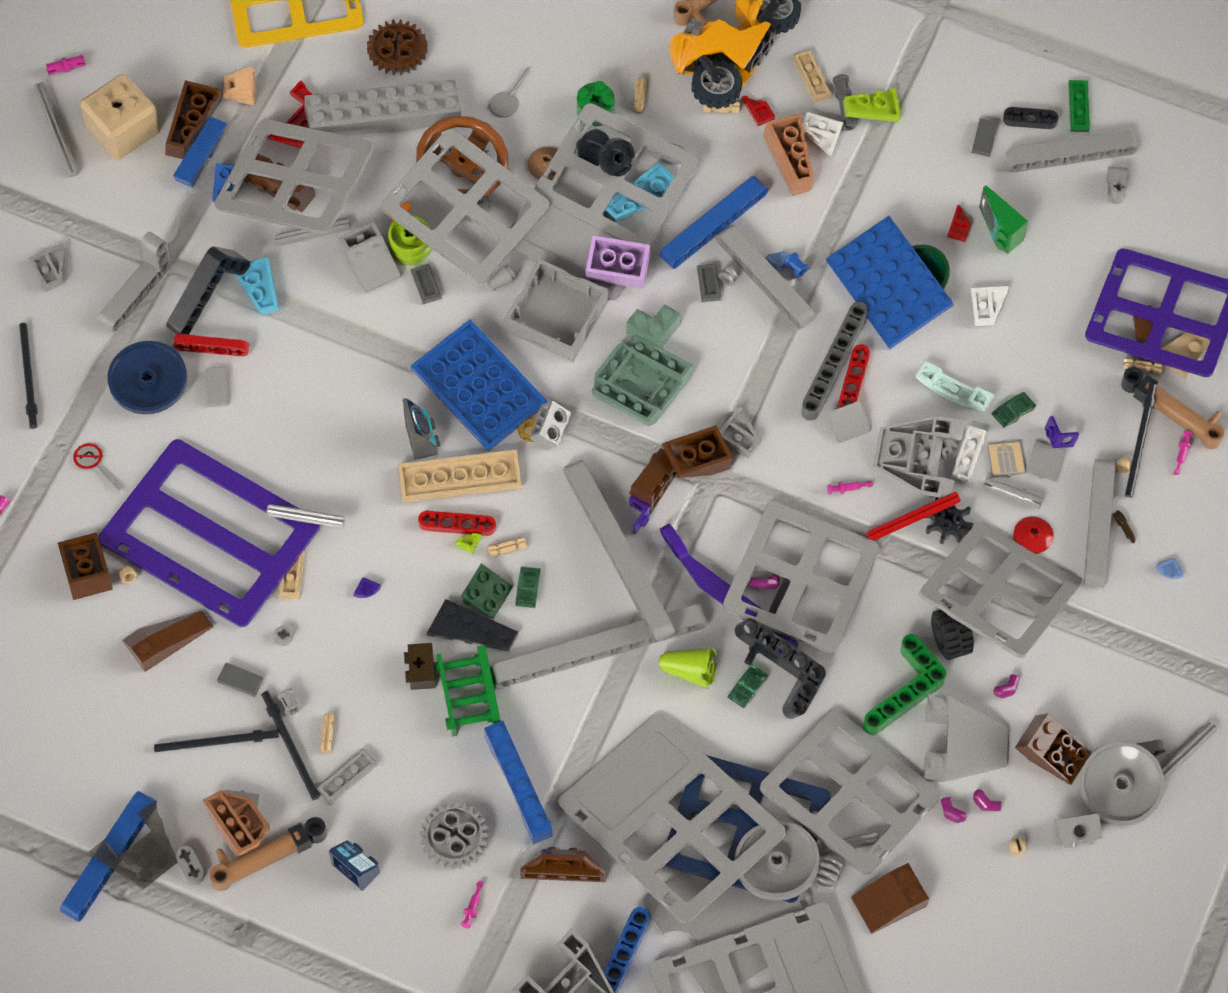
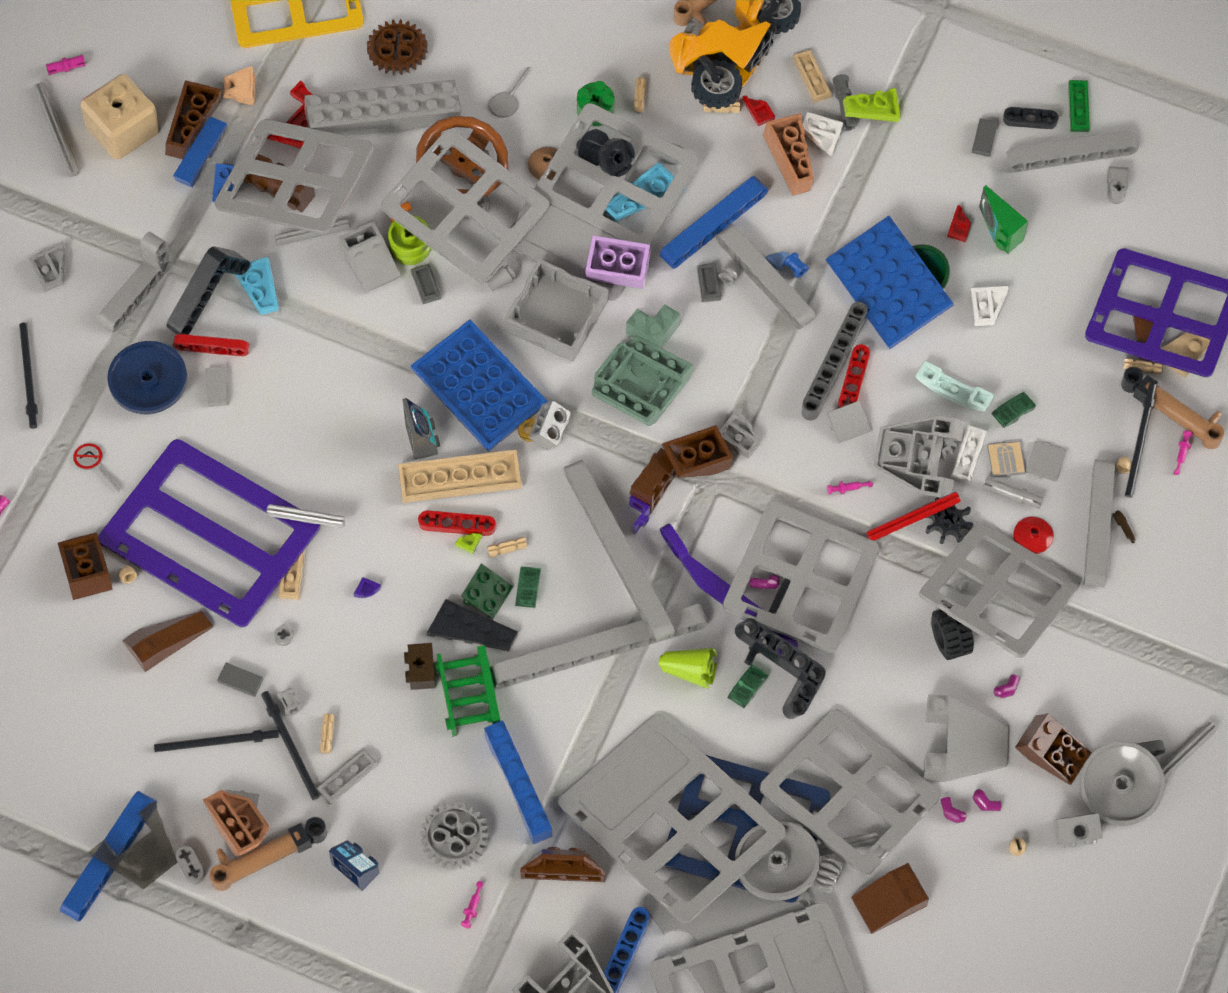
green beam [863,634,947,735] -> none
dark purple bracket [1045,416,1079,448] -> none
medium blue tile [1155,558,1184,579] -> none

